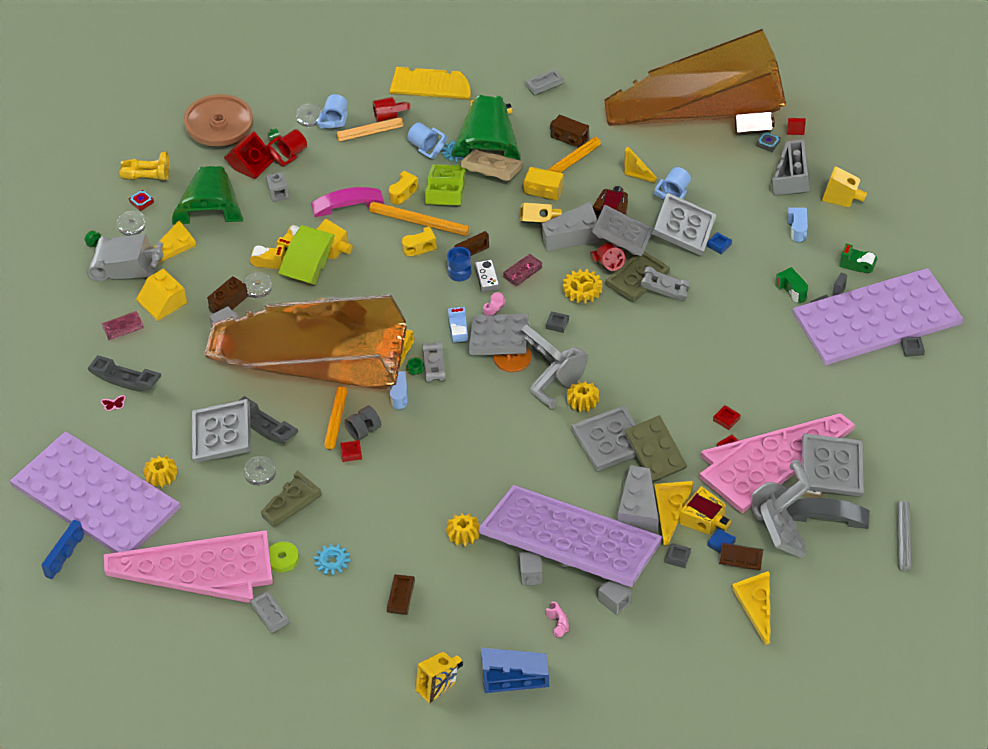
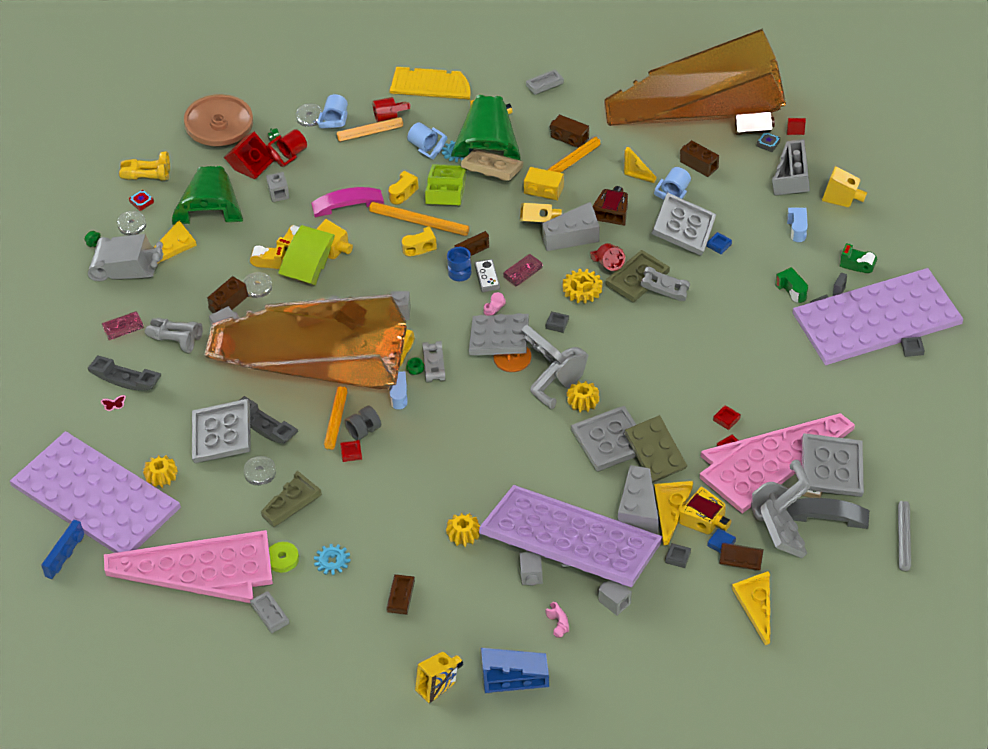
yellow slope [136,268,187,321] -> none
light blue leg [448,307,468,343] -> none
light grey plate [592,205,653,256] -> none
none -> light grey piece [145,318,203,353]
none -> light grey brick [389,291,411,320]
none -> reddish brown brick [680,140,719,177]

